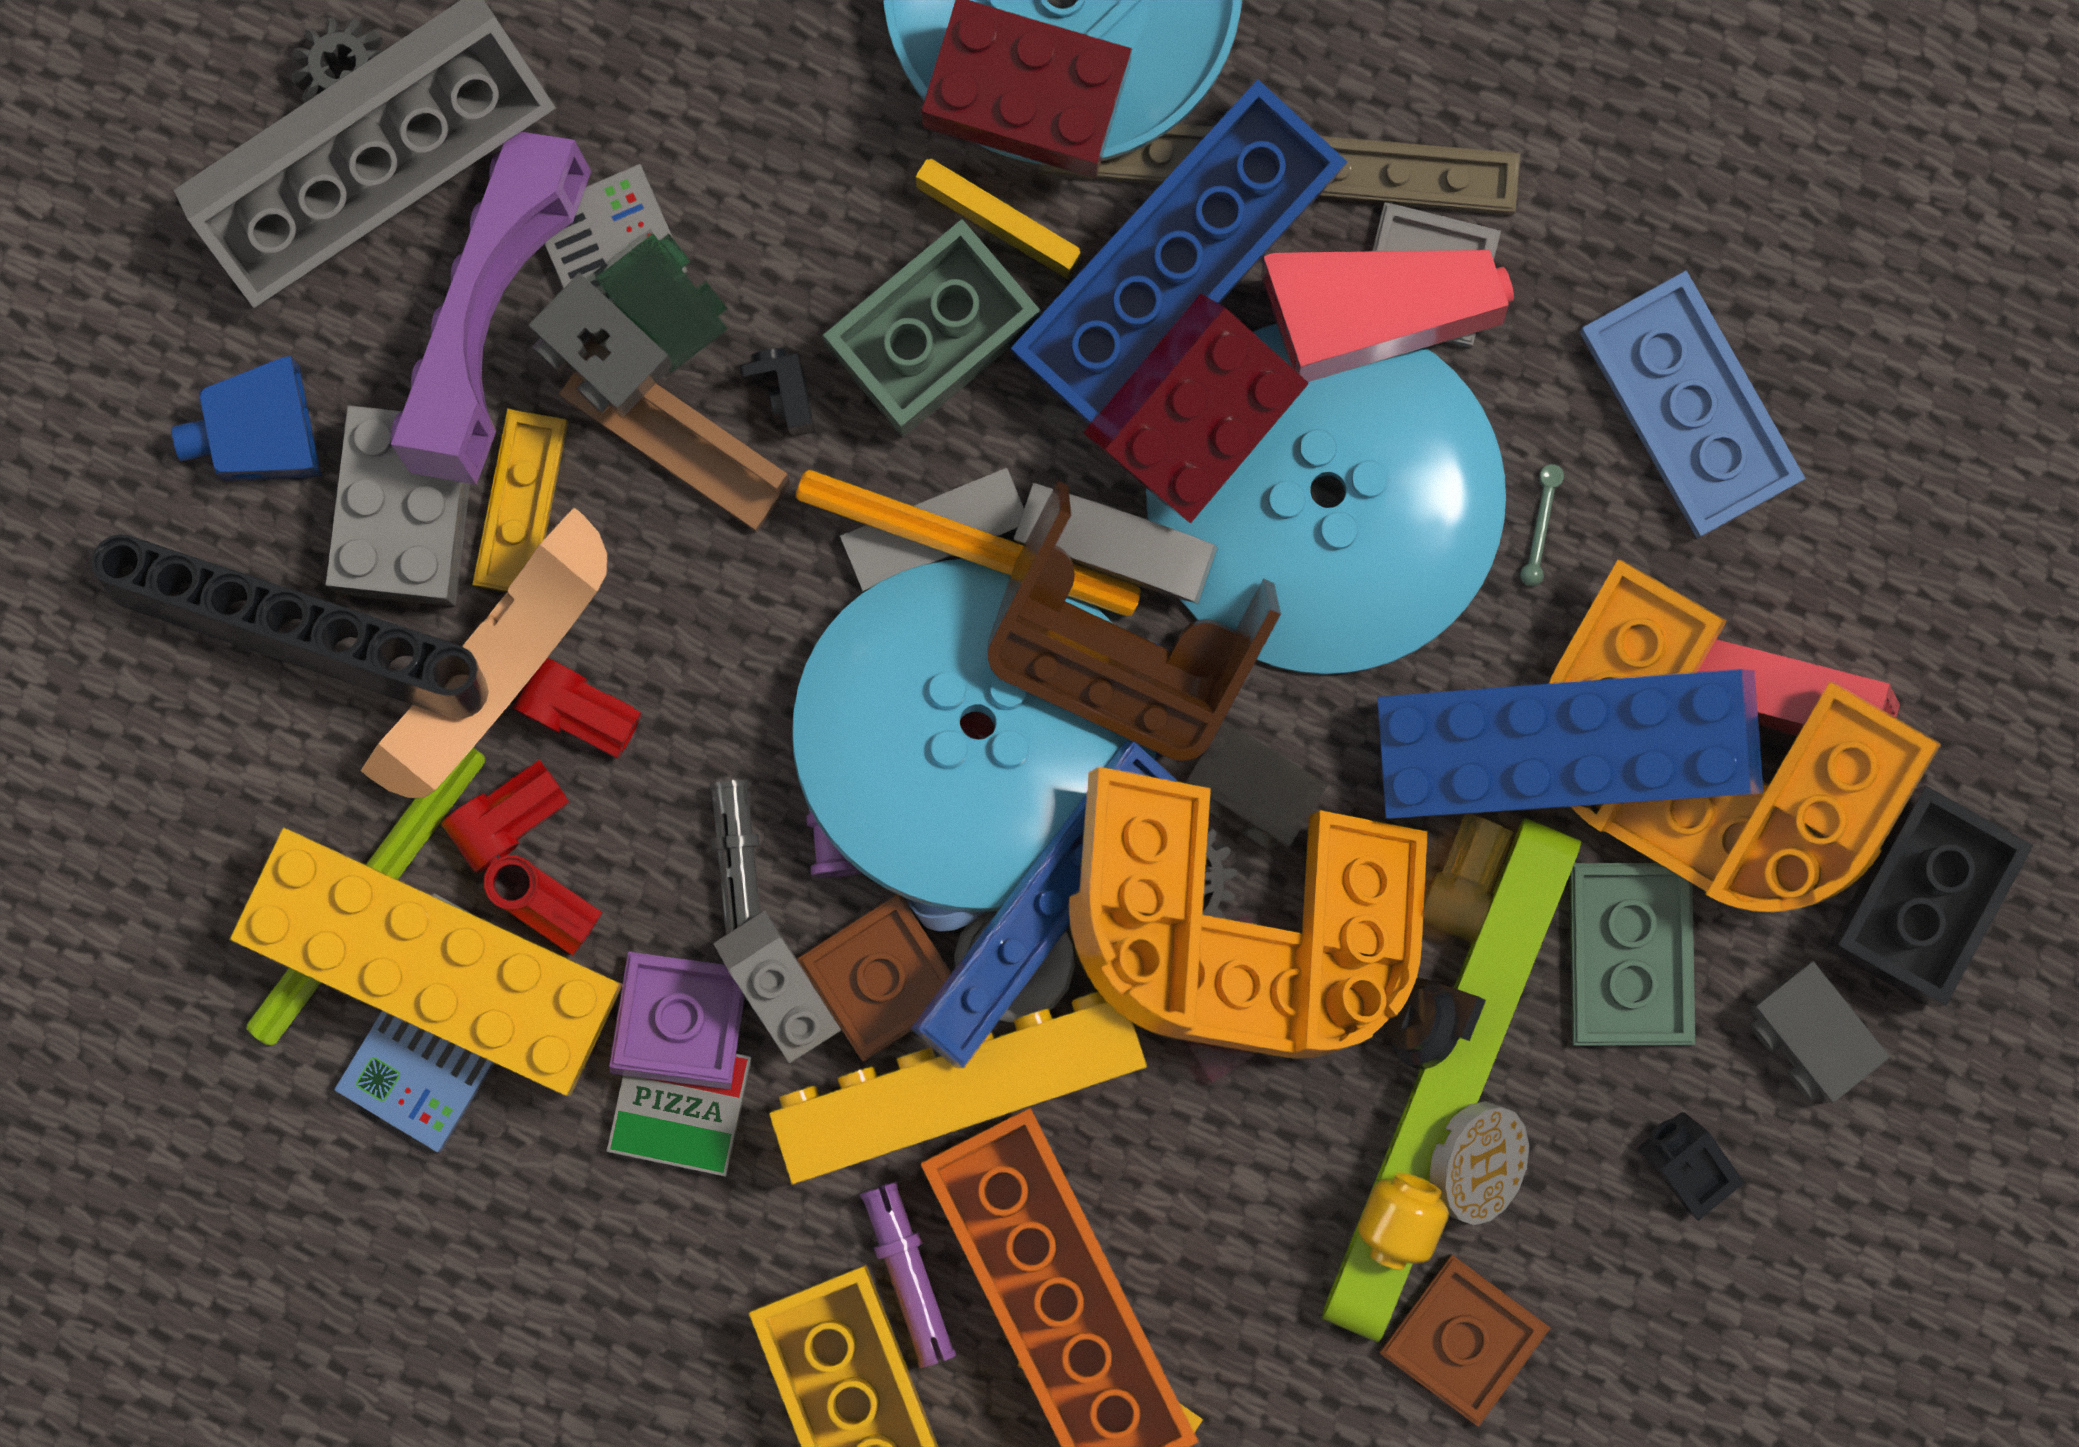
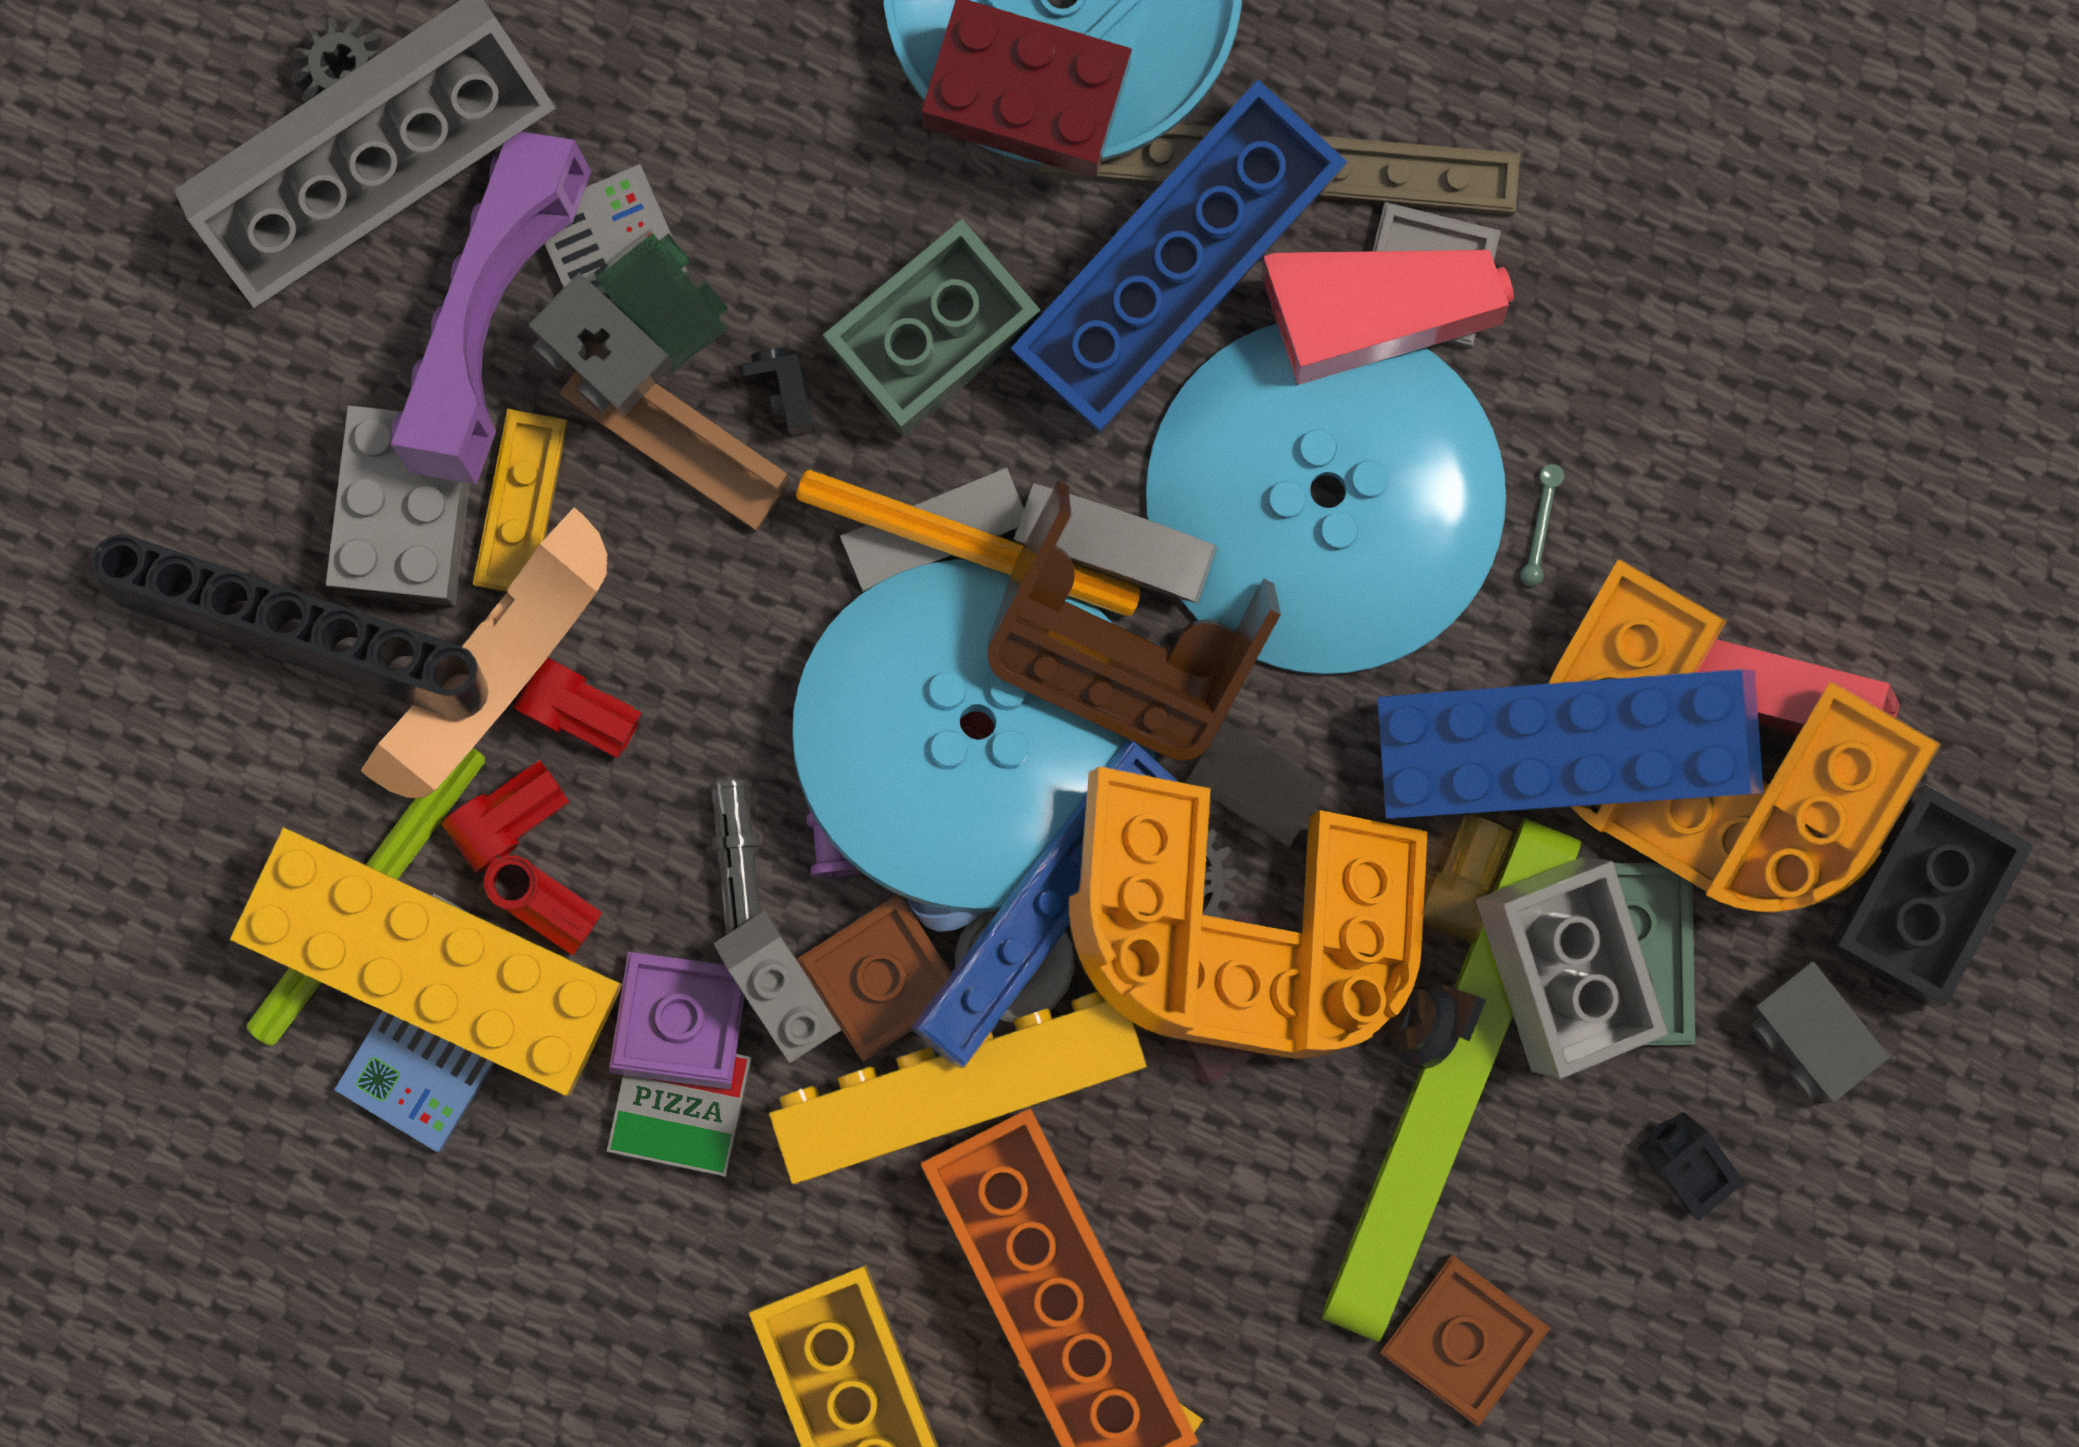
blue torso [172,356,322,481] -> none
medium lavender pin [860,1181,956,1368] -> none
yellow tile [916,159,1081,280] -> none
dark red brick [1083,293,1309,524] -> none
yellow head [1358,1172,1449,1270] -> none
light grey tile [1429,1101,1529,1225] -> none
medium blue plate [1579,270,1806,539] -> none
none -> light grey brick [1475,857,1668,1079]

